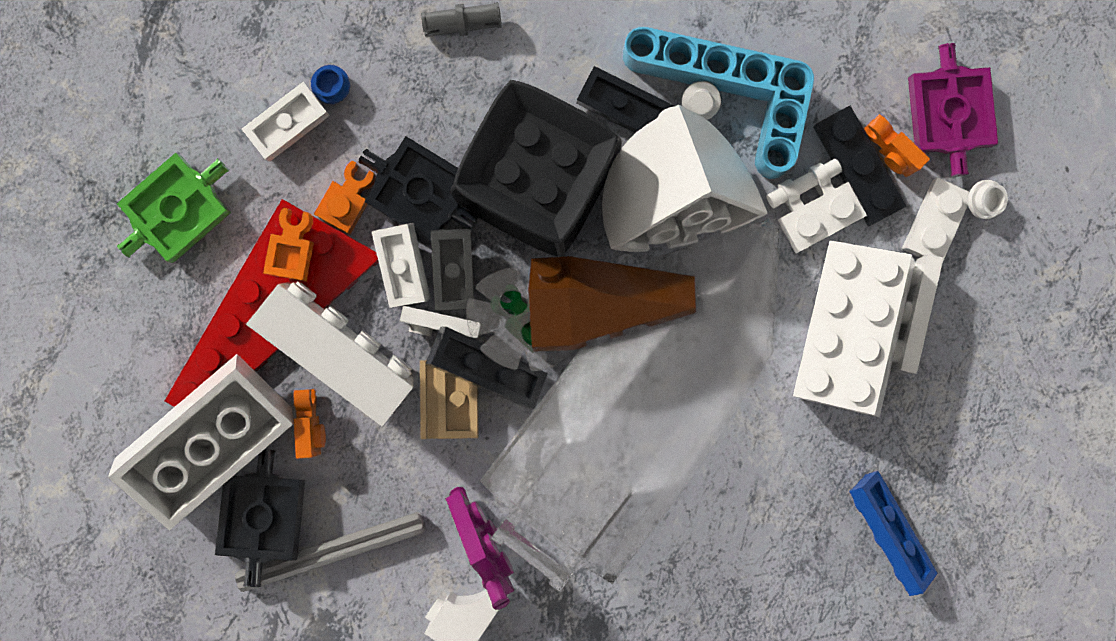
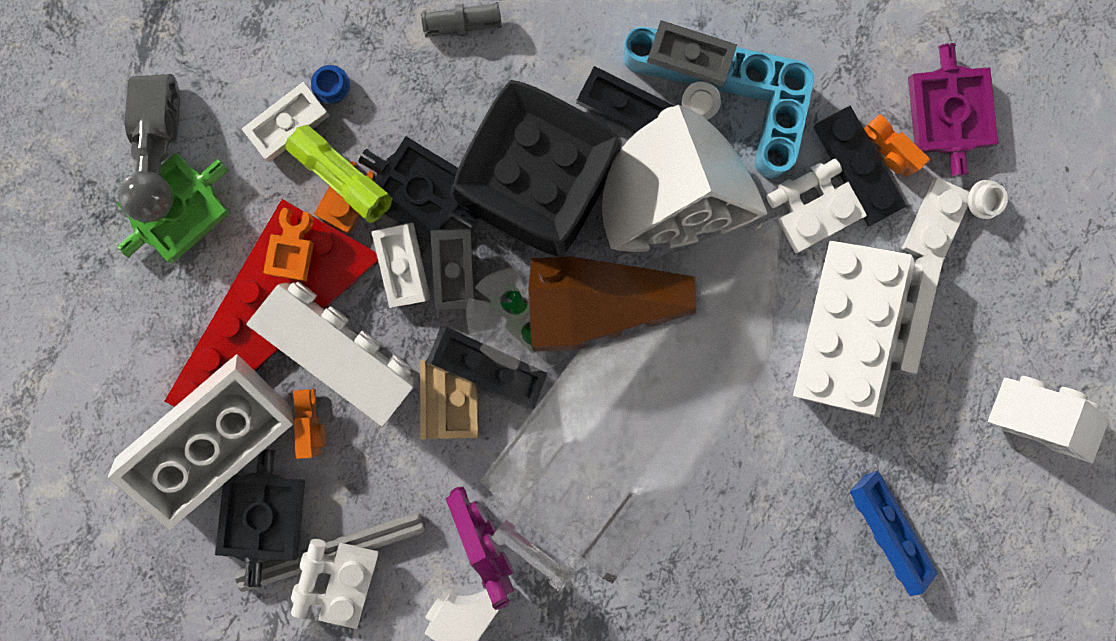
white plate [400,306,484,339] -> none
none -> dark grey beam [118,74,180,223]
none -> lime axle [285,124,393,223]
none -> white plate [291,539,378,629]
none -> dark grey plate [647,20,737,87]
none -> white brick [988,376,1110,464]

